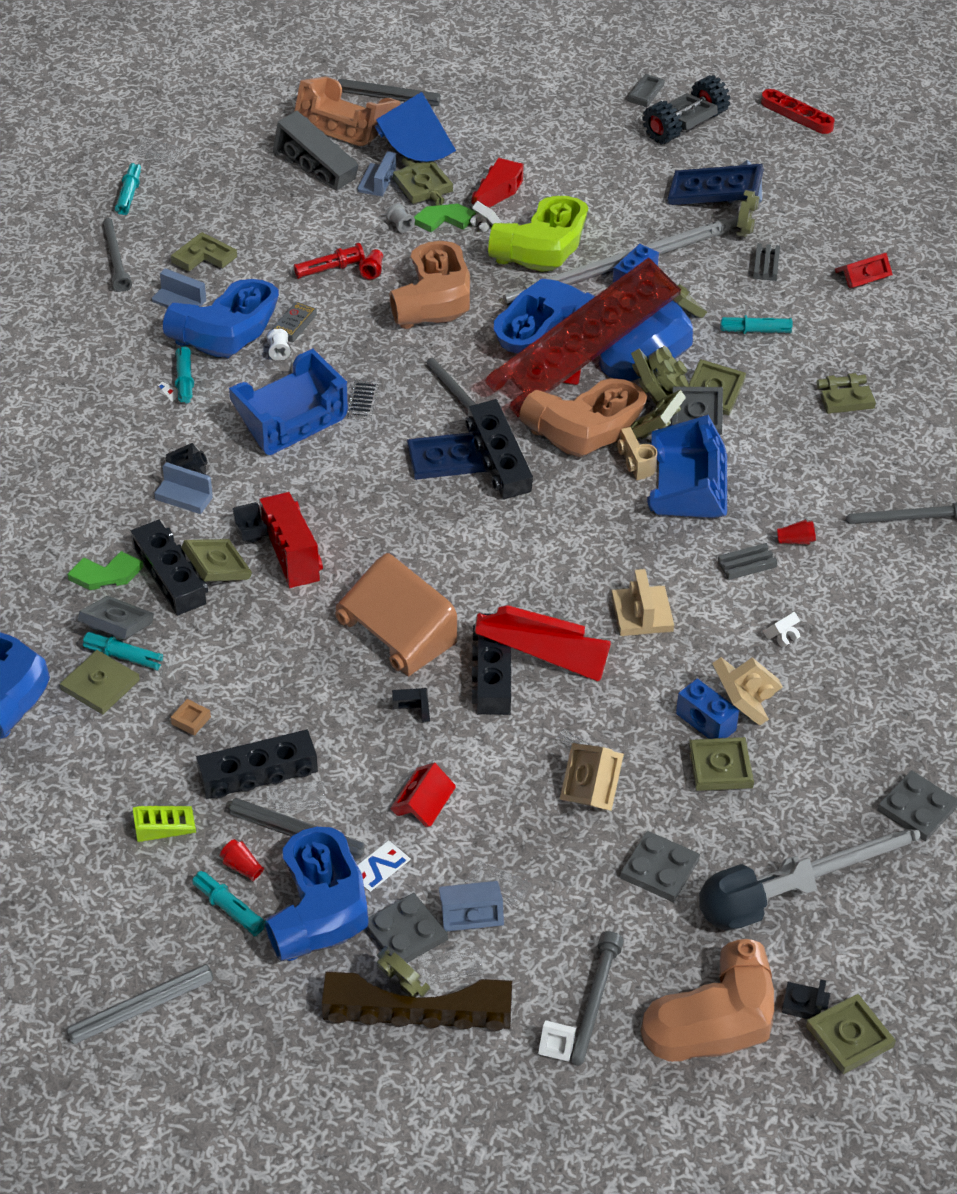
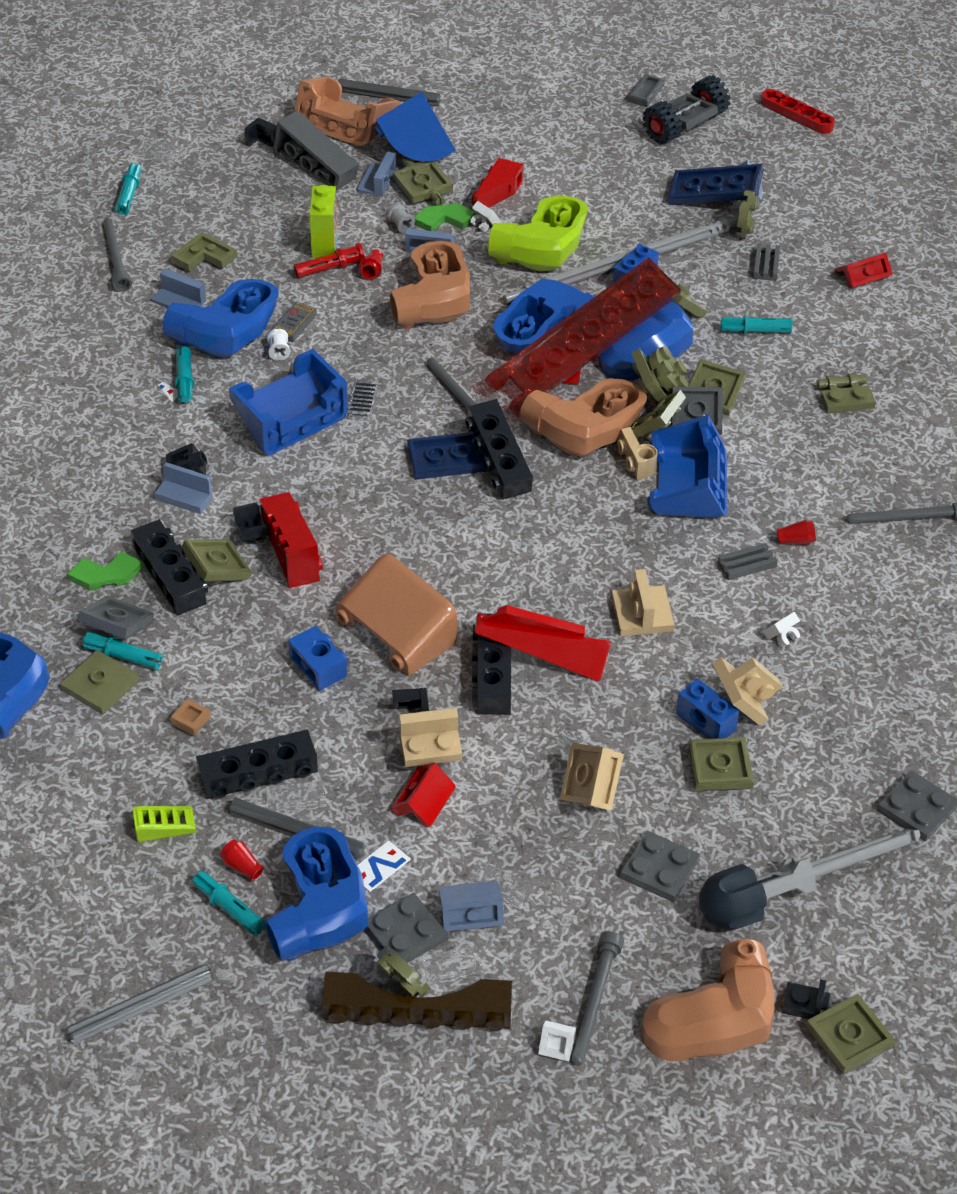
none -> black bracket [244,118,277,147]
none -> blue brick [288,626,348,691]
none -> lime brick [310,185,338,258]
none -> tan bracket [399,708,462,767]
none -> sand blue panel [405,228,455,252]

